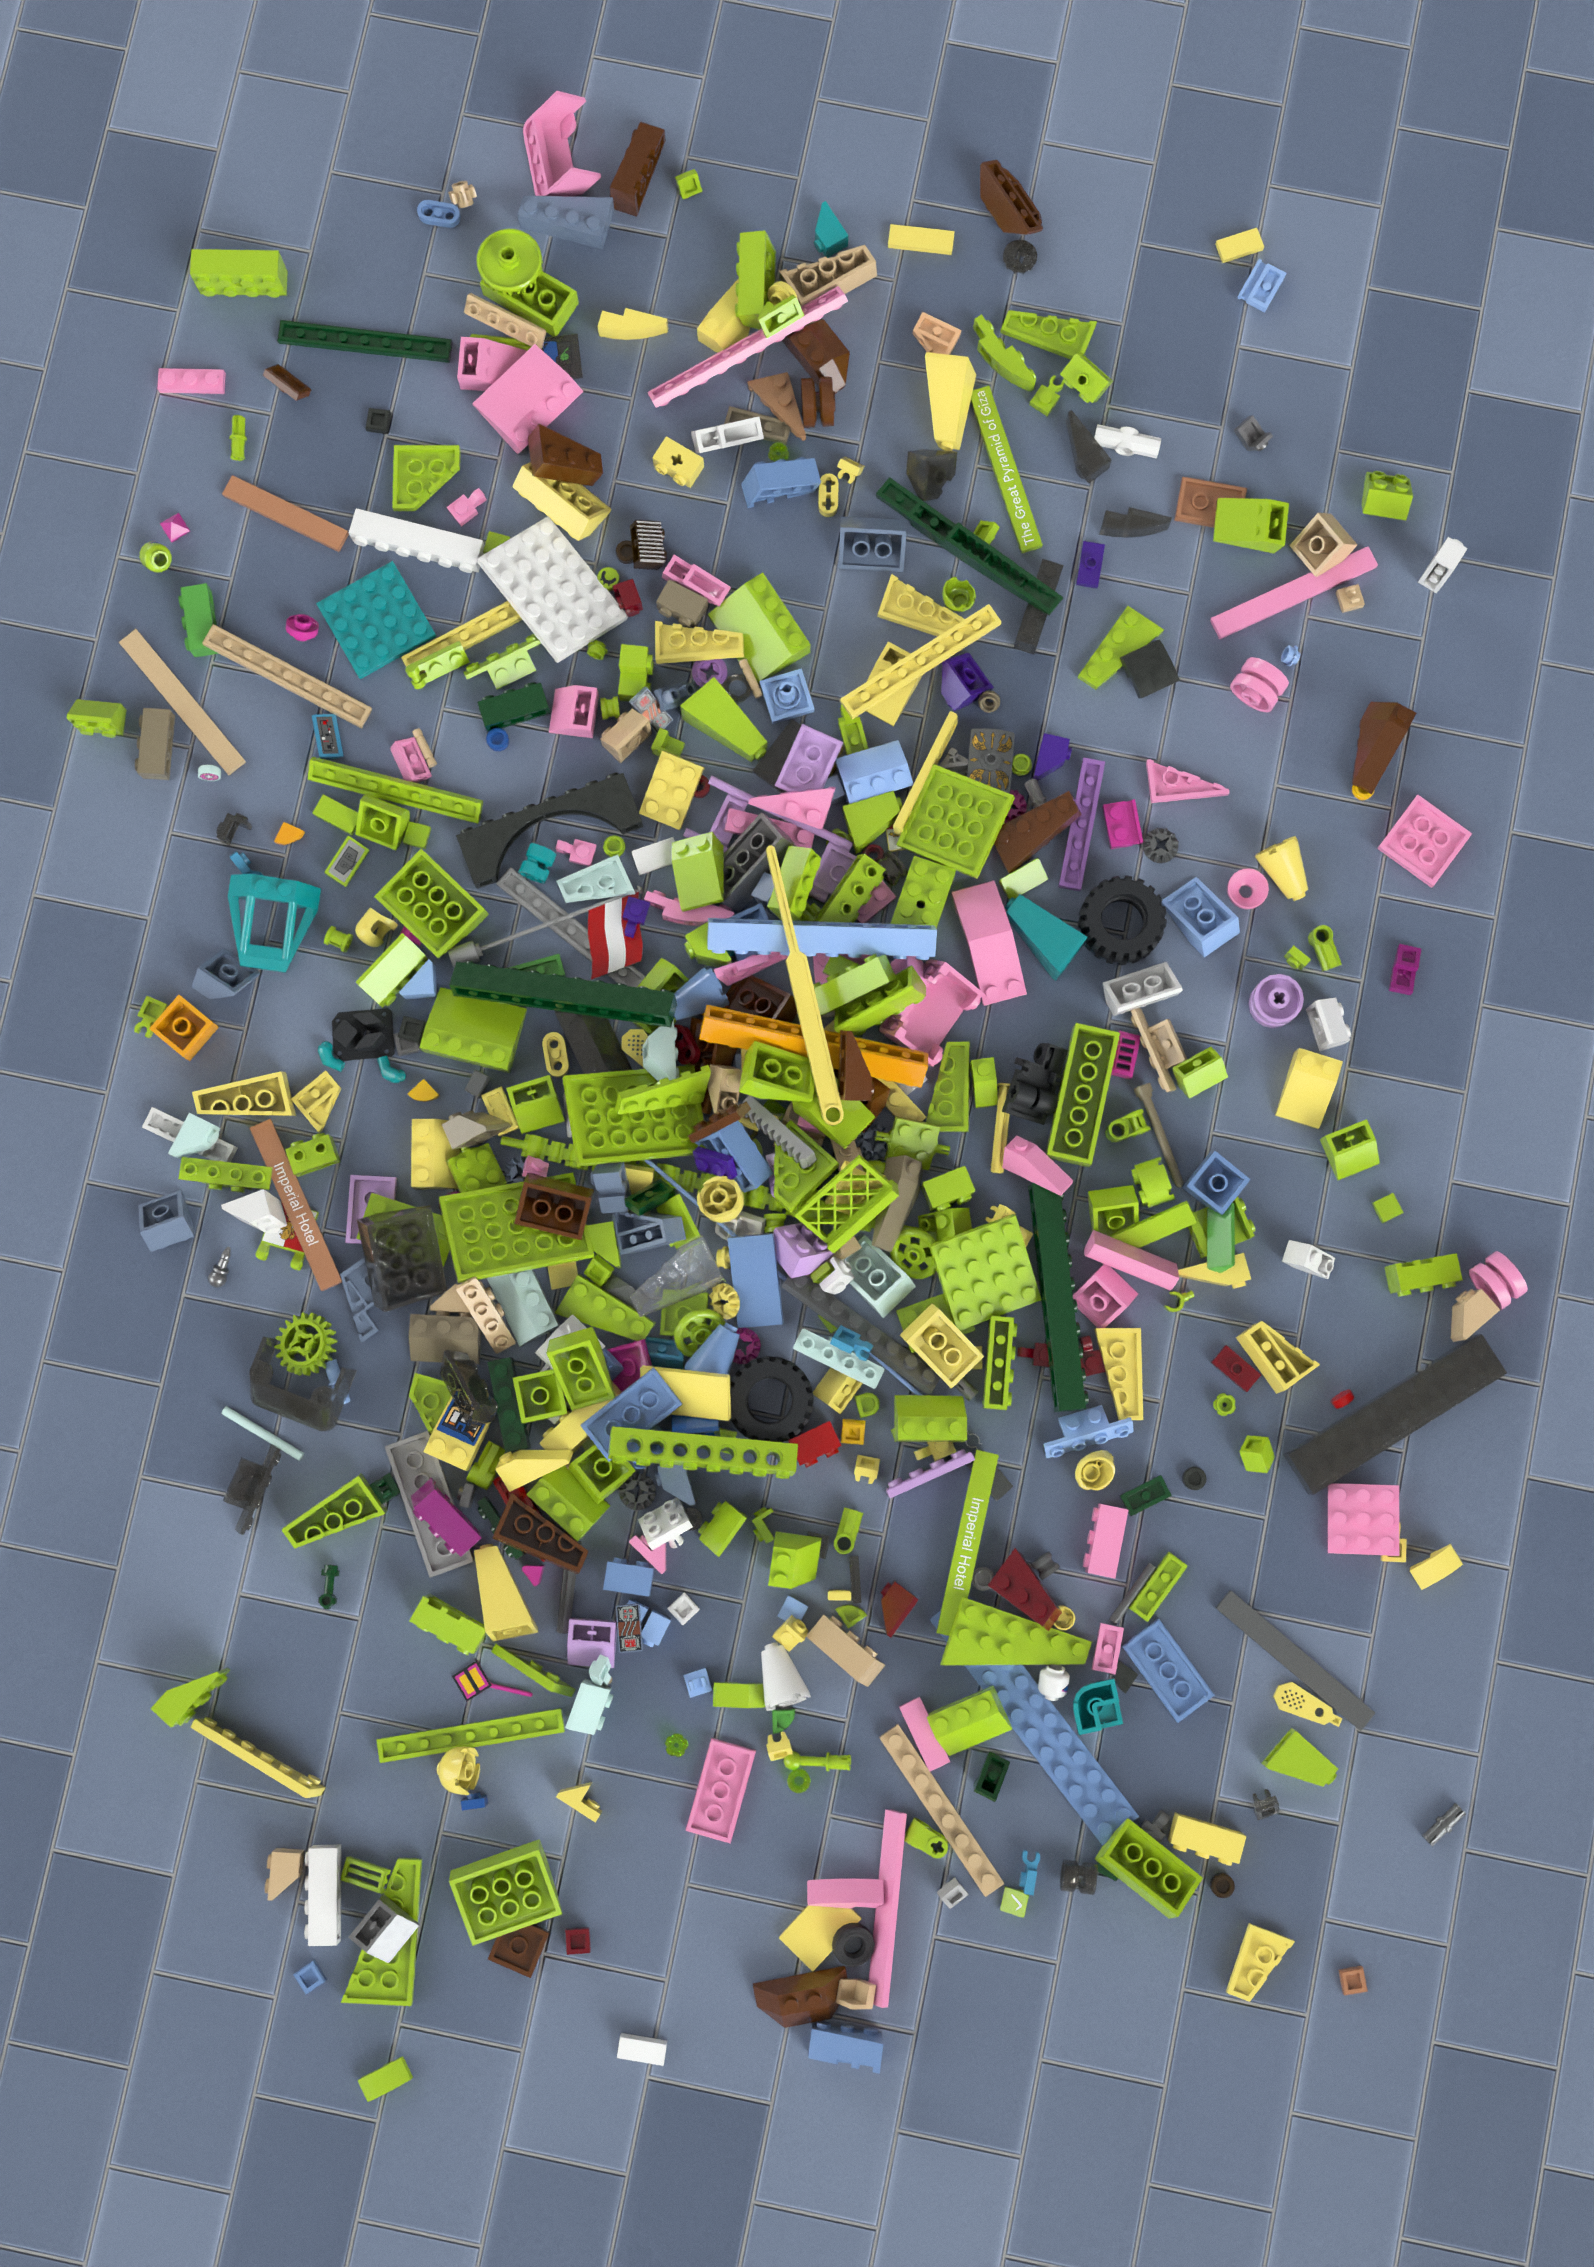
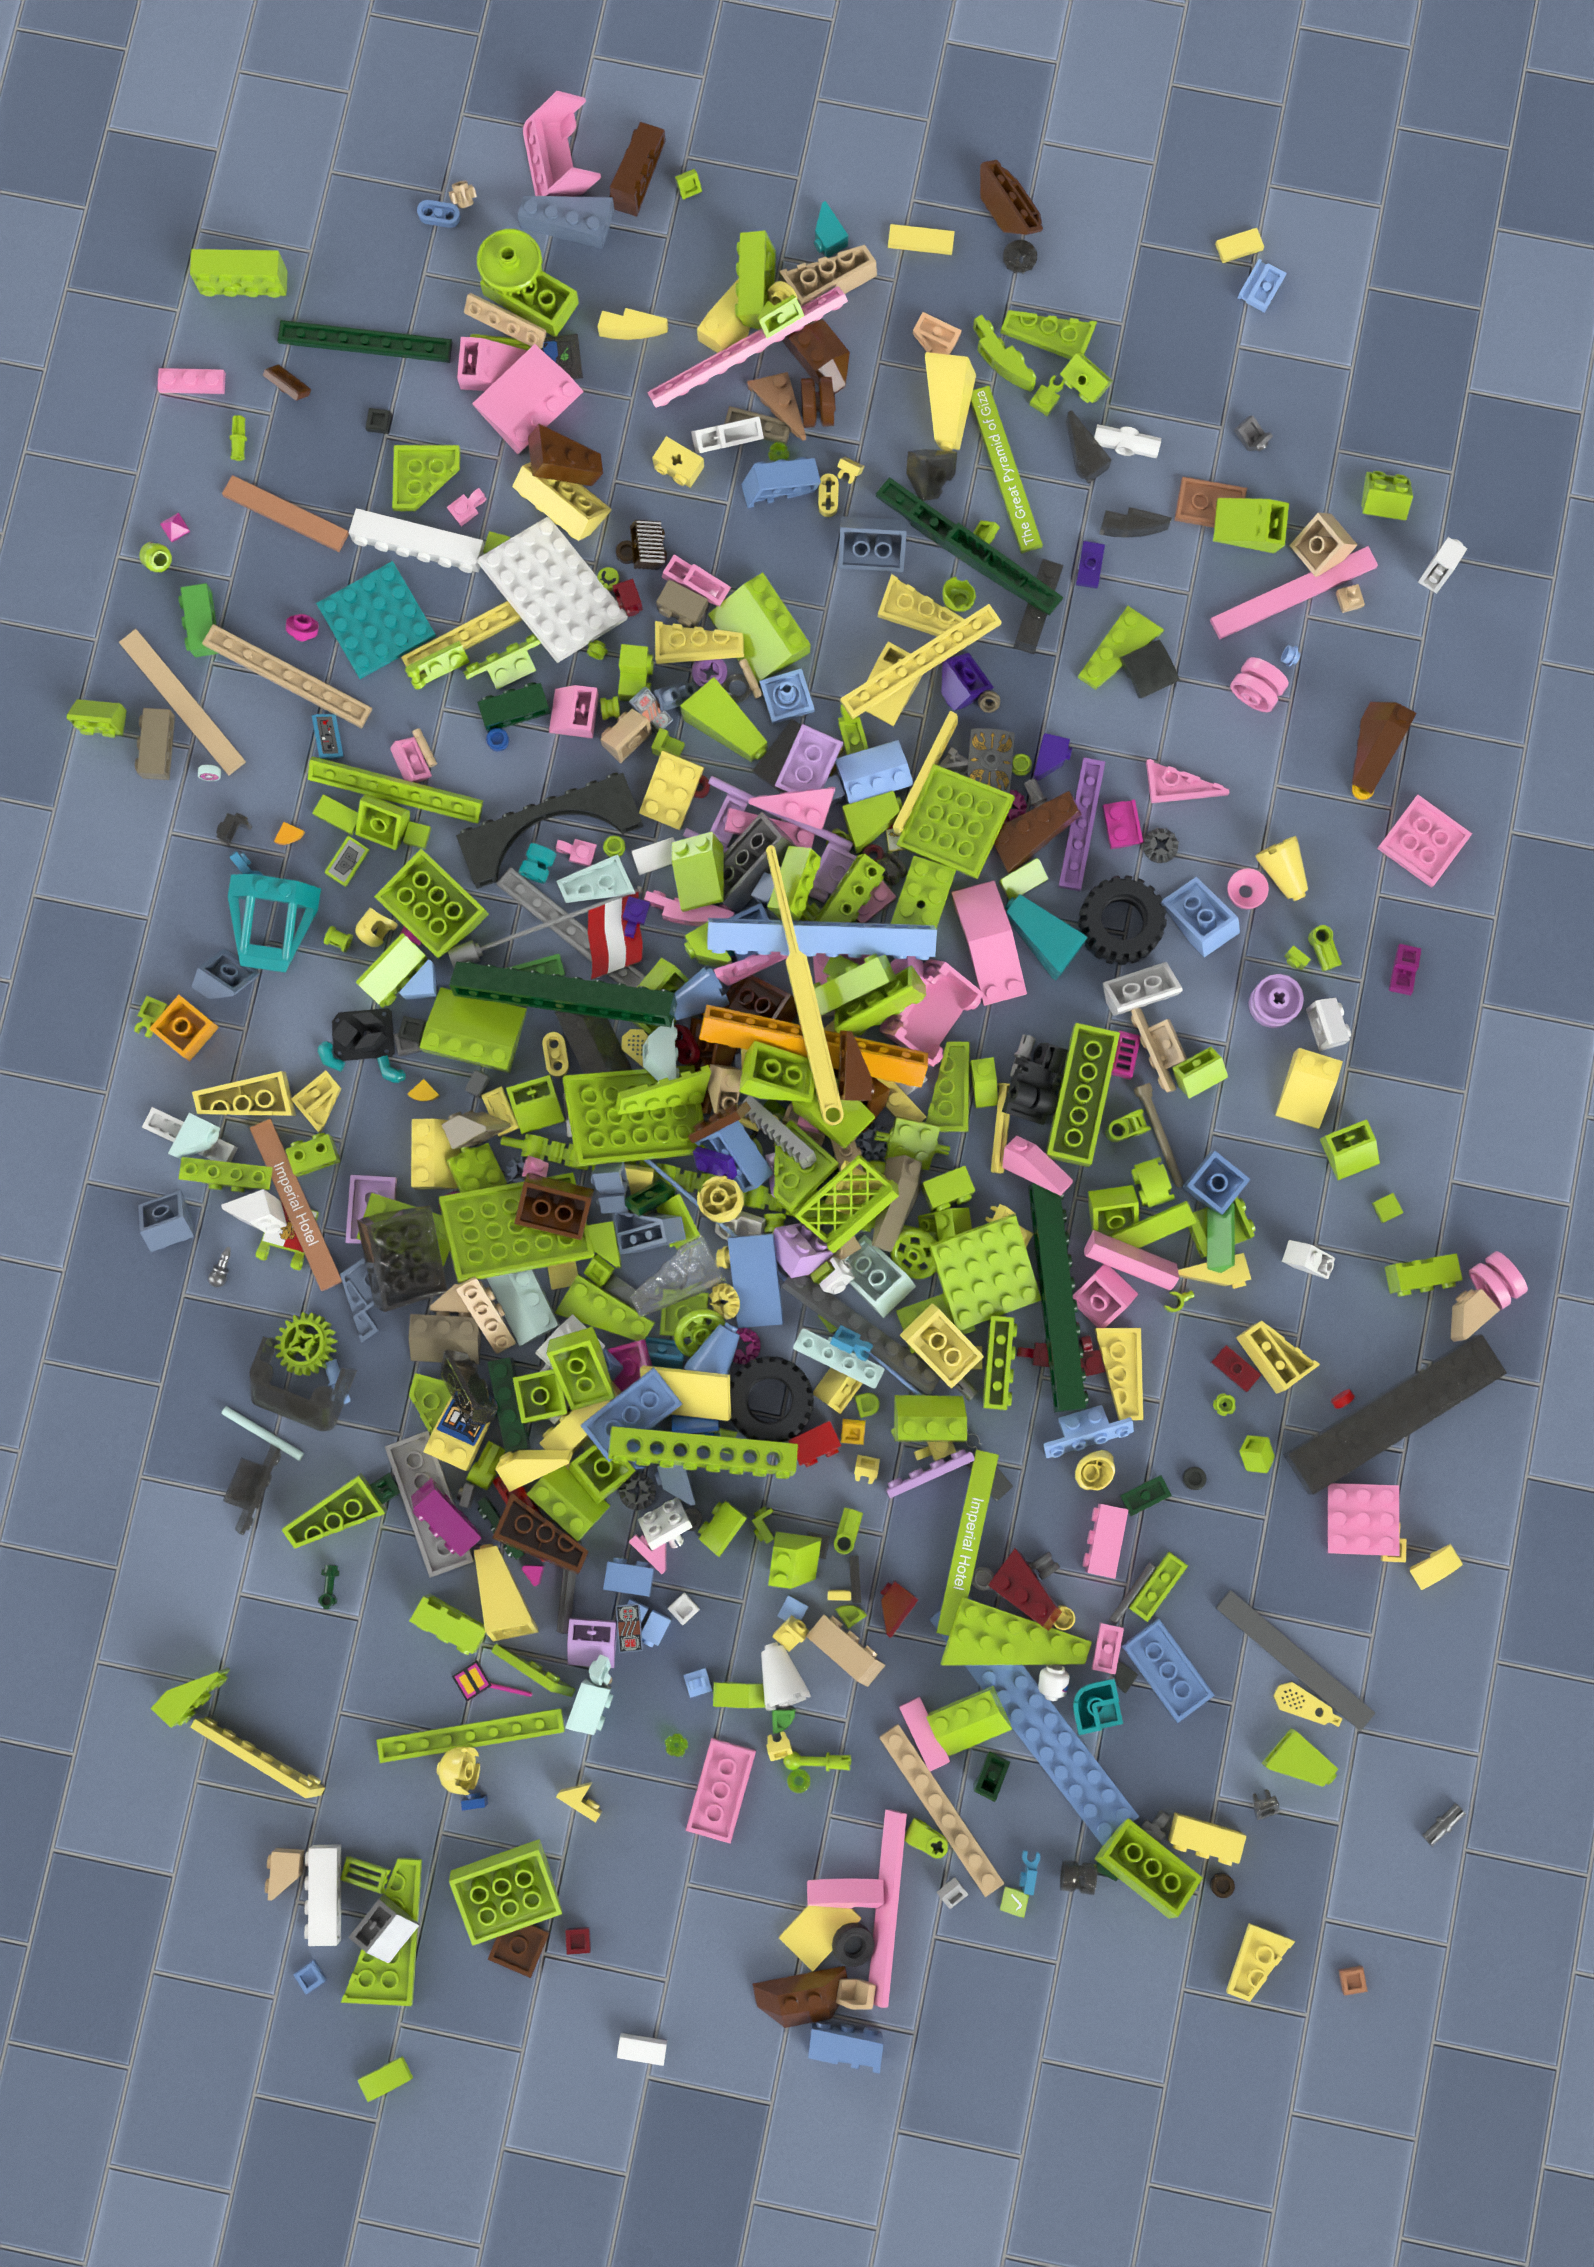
none -> light grey axle [1010,1034,1036,1078]

